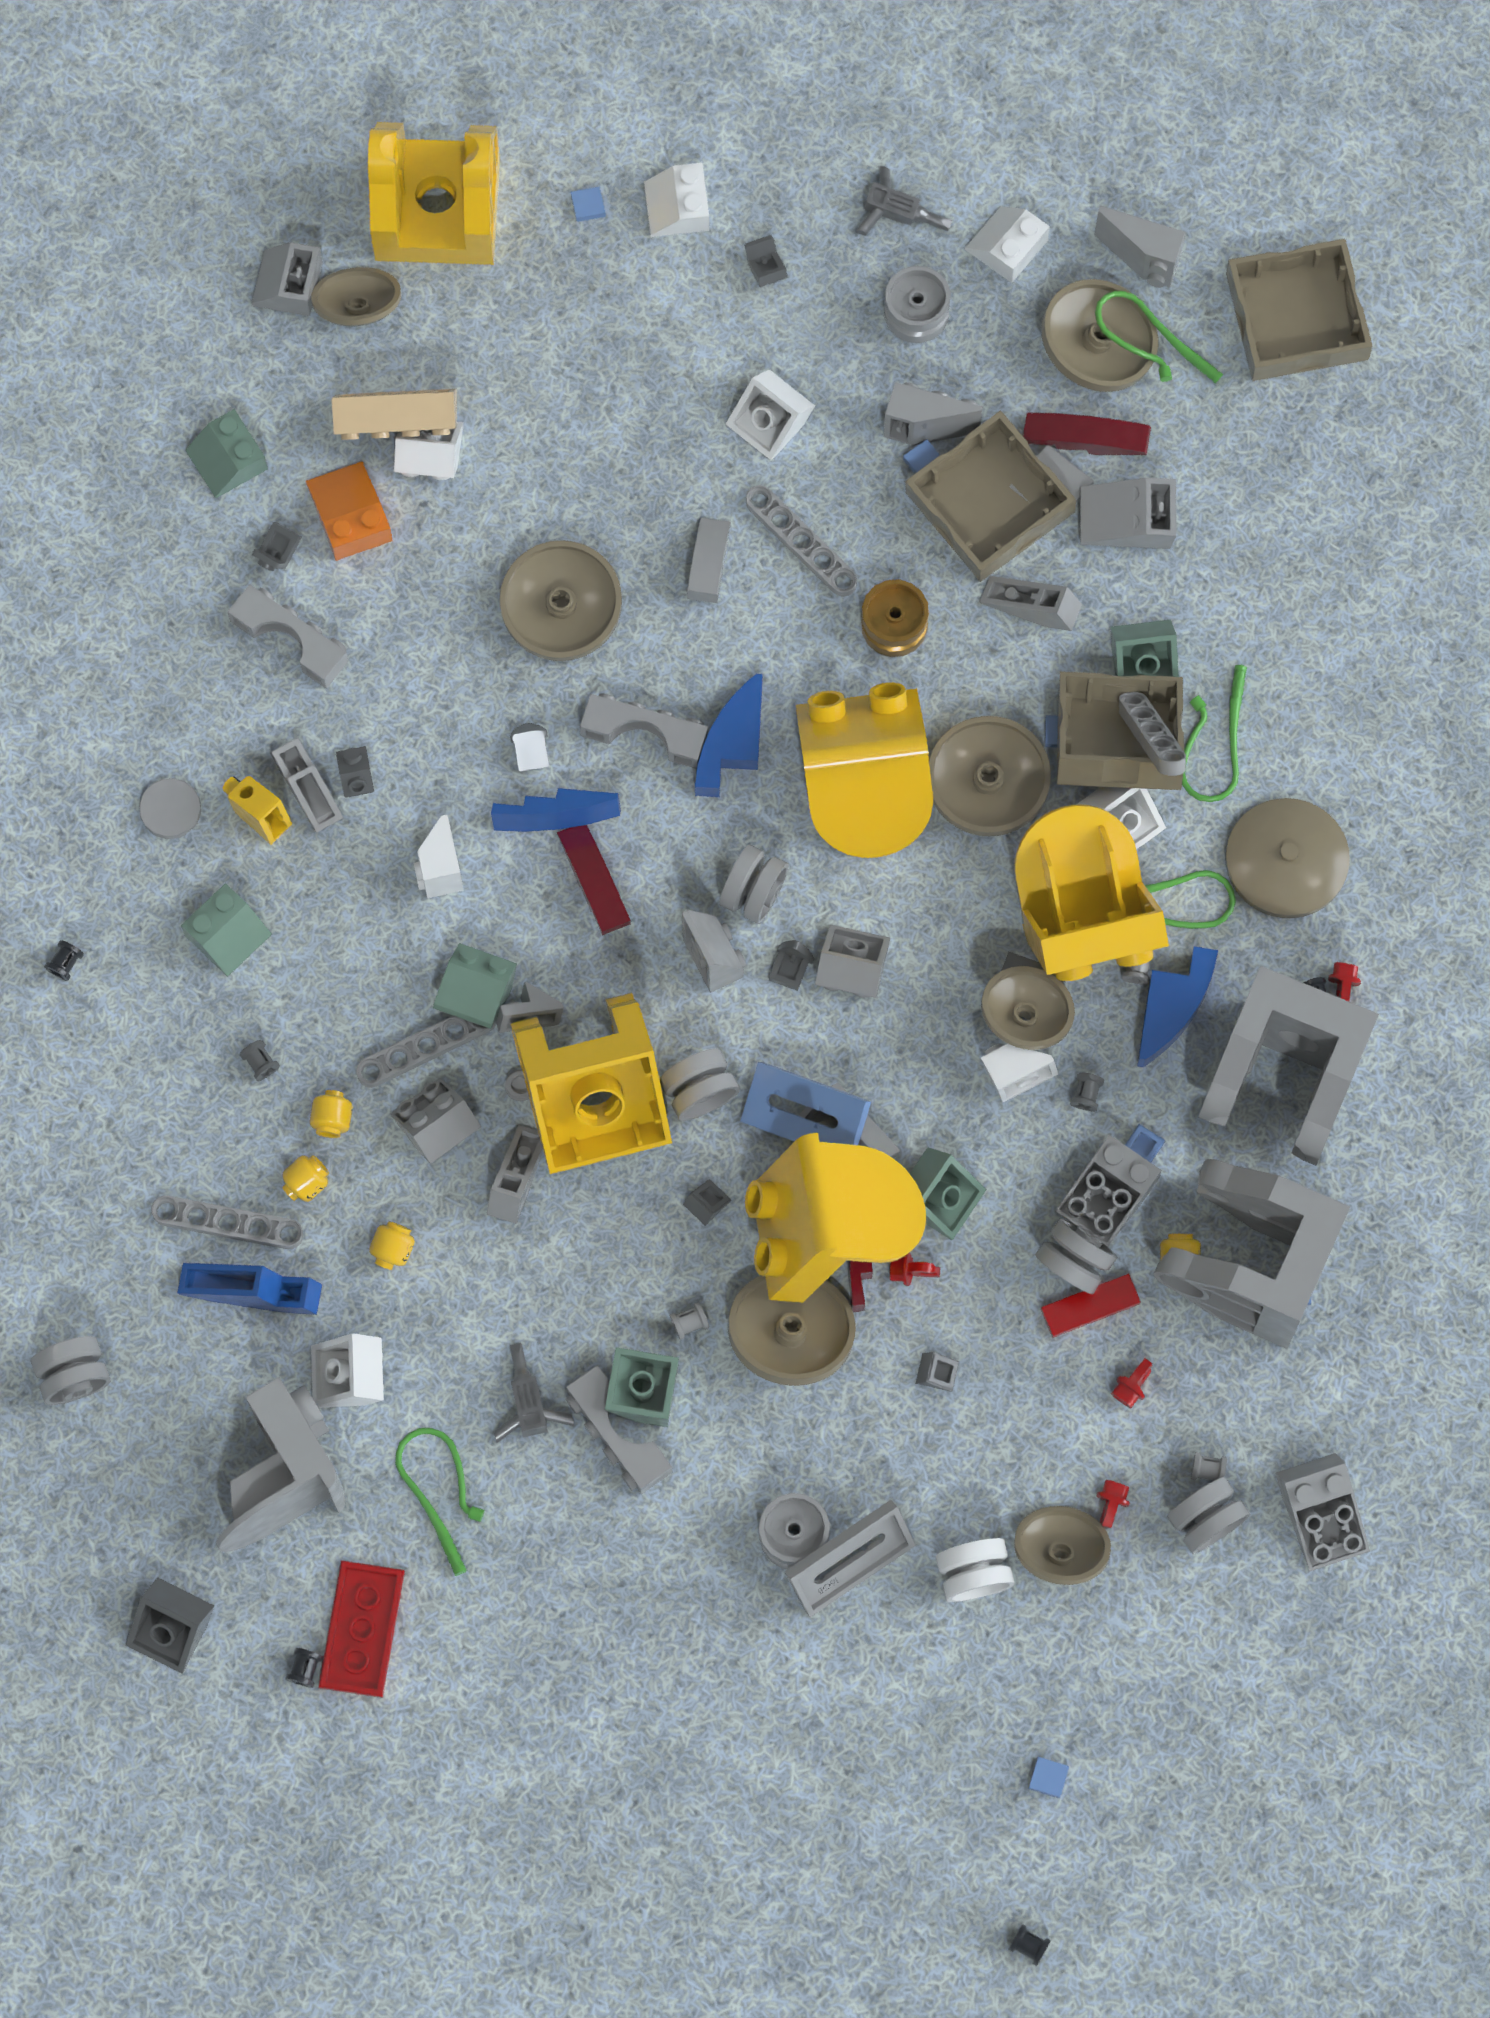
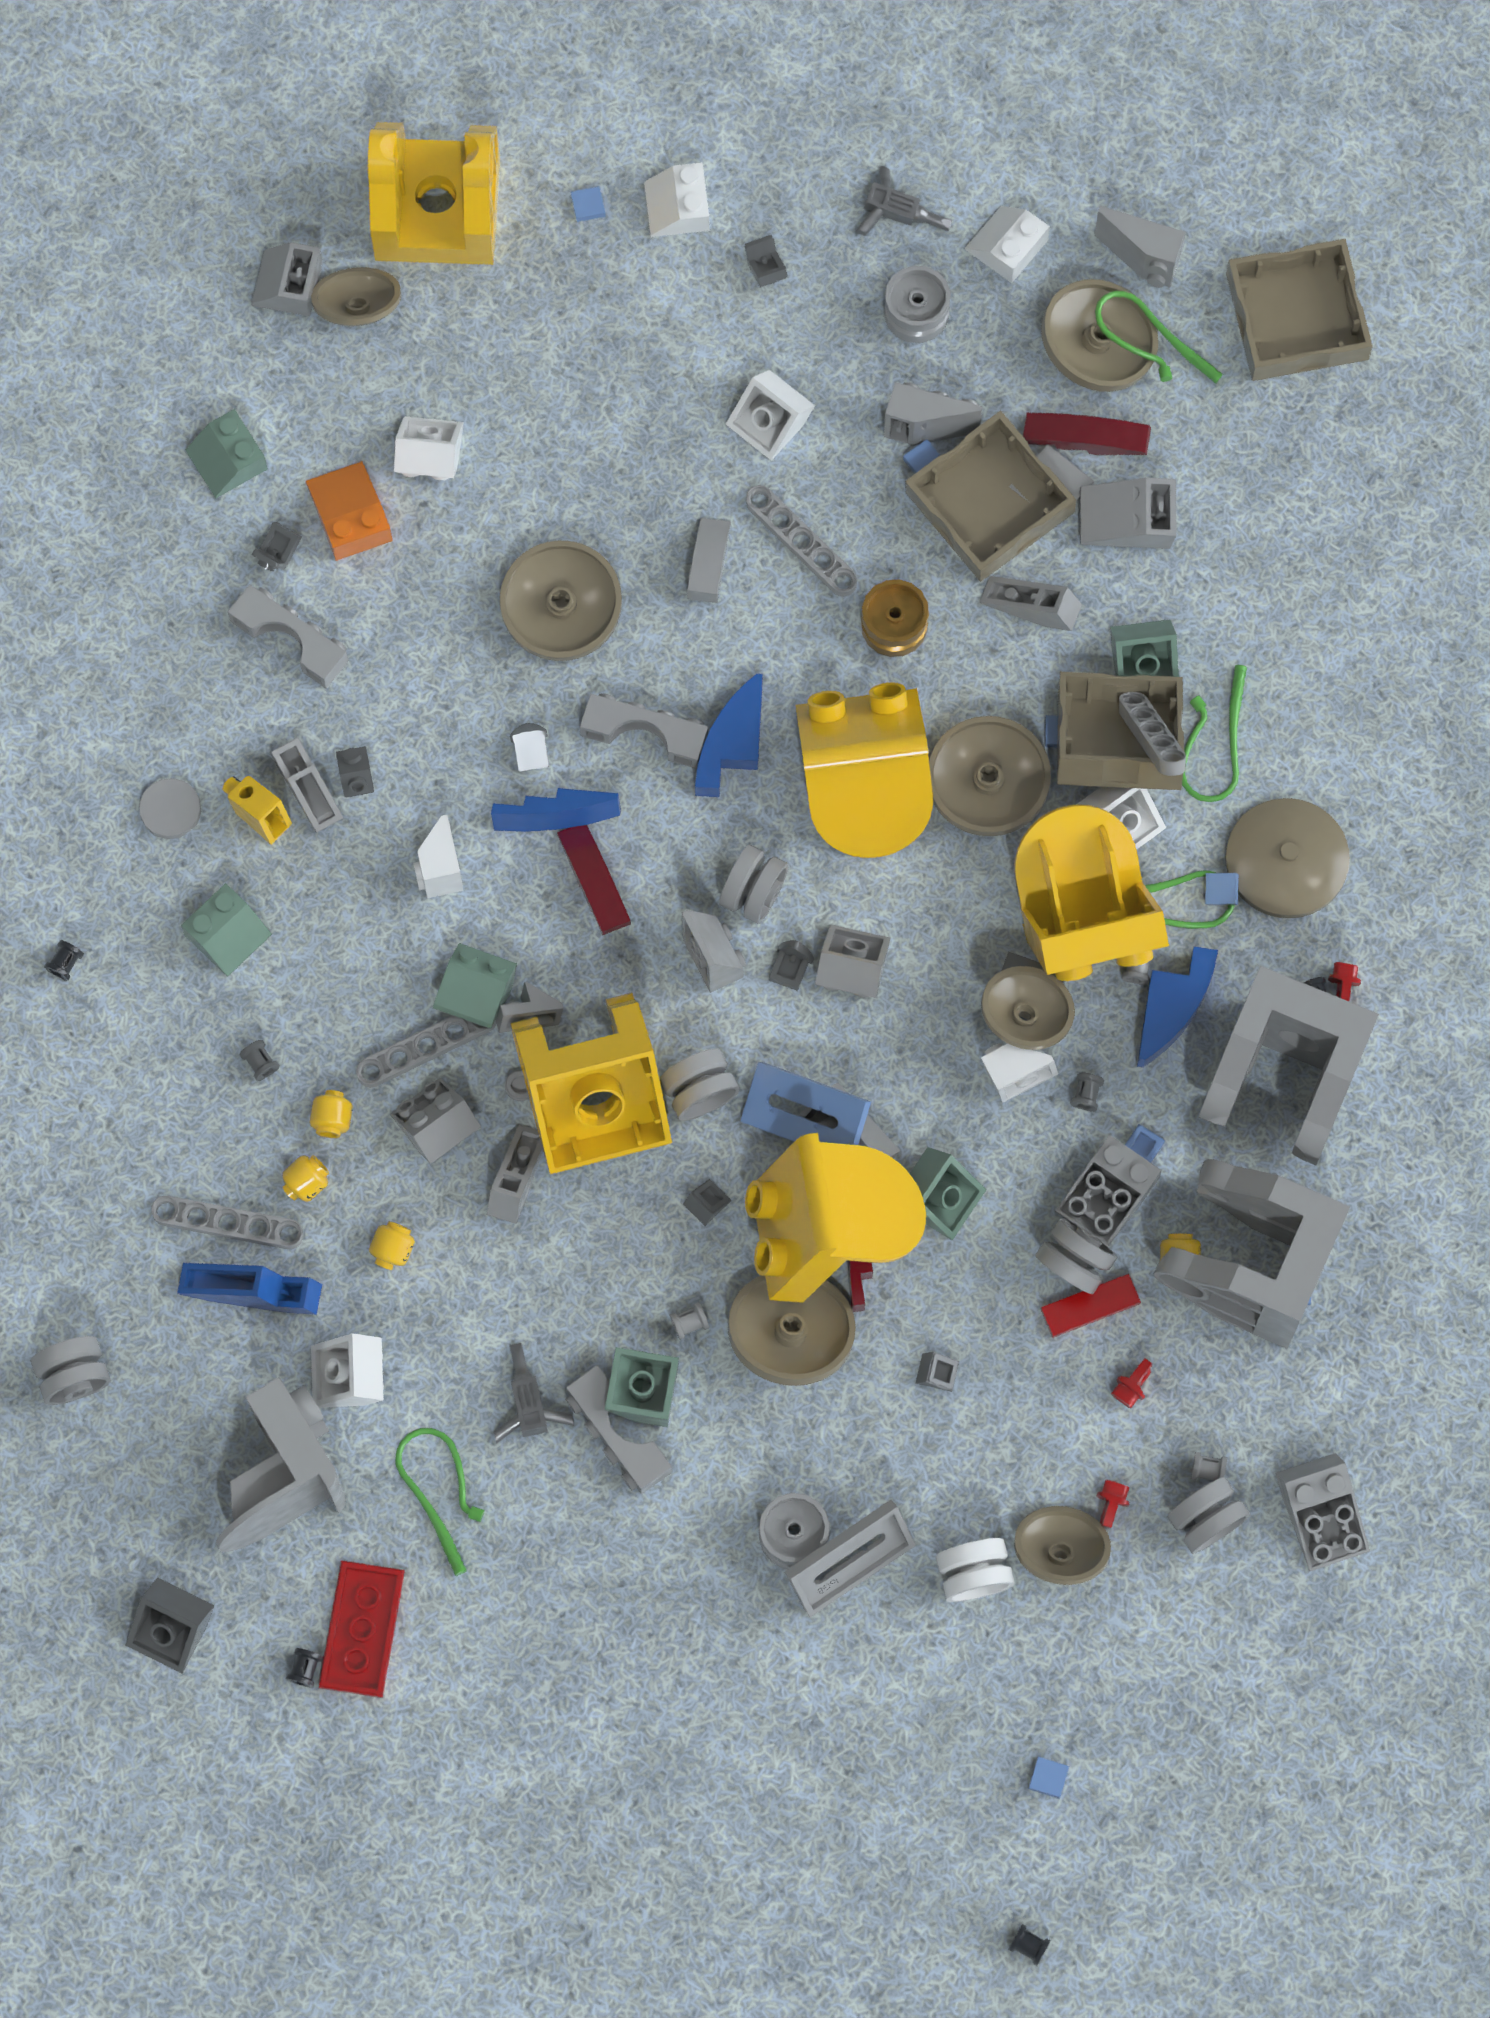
tan slope [332,389,457,440] -> none
red piece [890,1253,941,1286] -> none
none -> medium blue tile [1205,873,1239,905]

